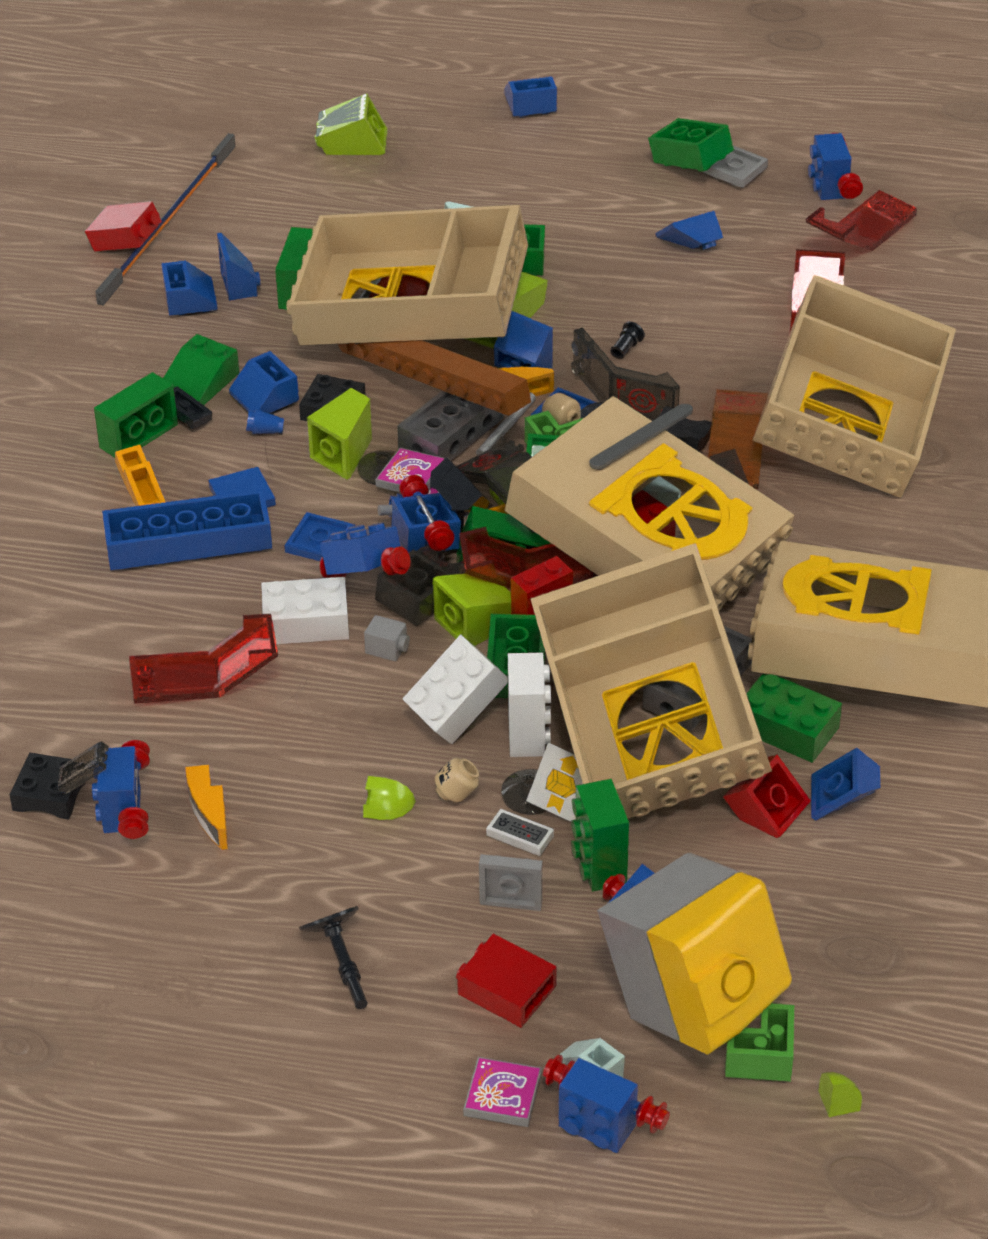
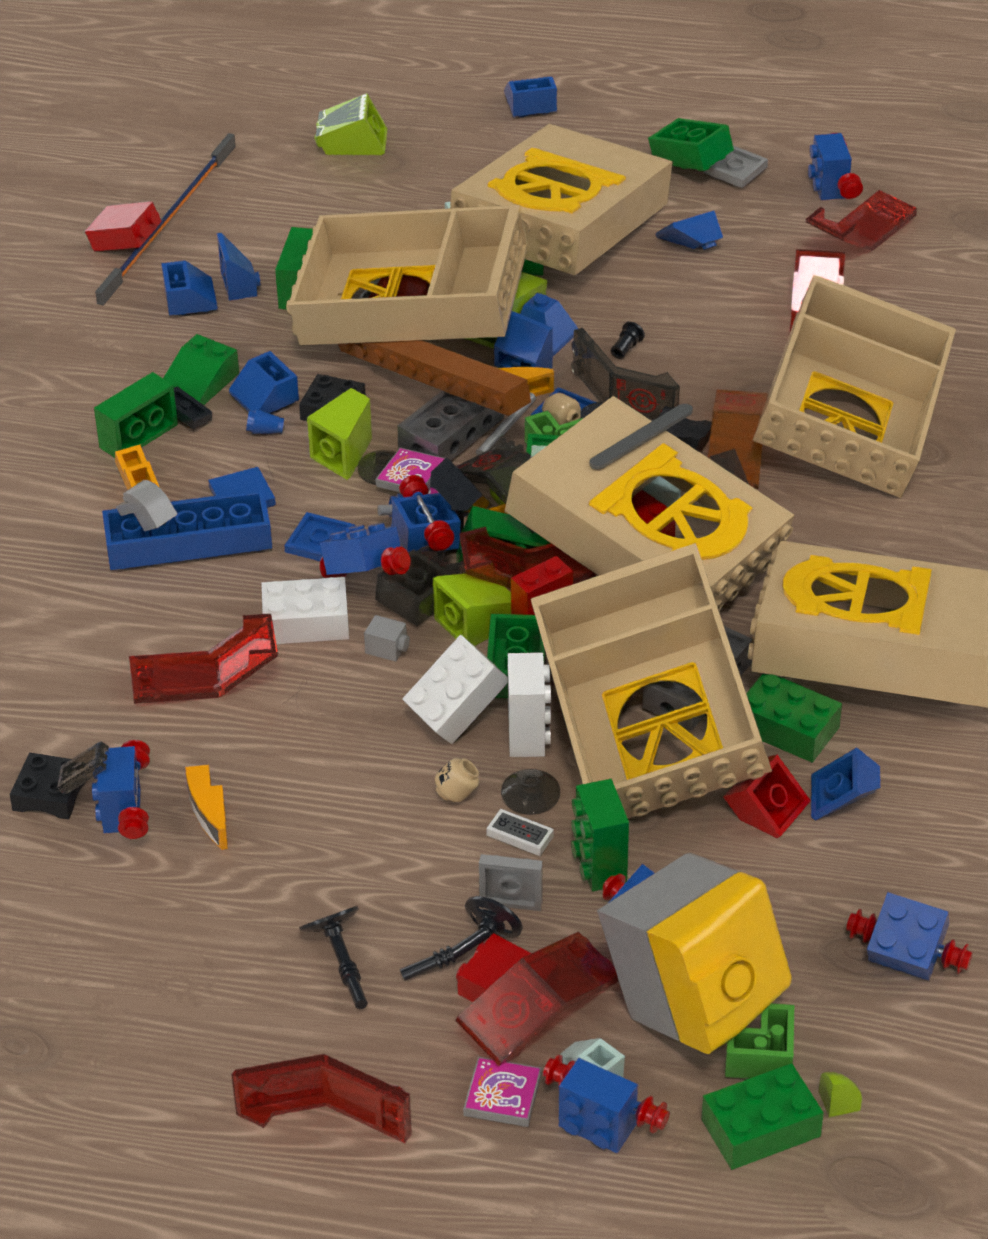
lime brick [363,776,416,820] -> none
white sticker [526,743,583,822] -> none
none -> light grey brick [116,480,177,531]
none -> clear red windscreen [231,1054,412,1143]
none -> black dish [400,896,523,981]
none -> tan panel [450,124,673,275]
none -> clear red windscreen [455,931,619,1066]
none -> blue slope [520,293,579,356]
none -> green brick [701,1063,824,1170]
none -> blue brick [846,892,973,981]

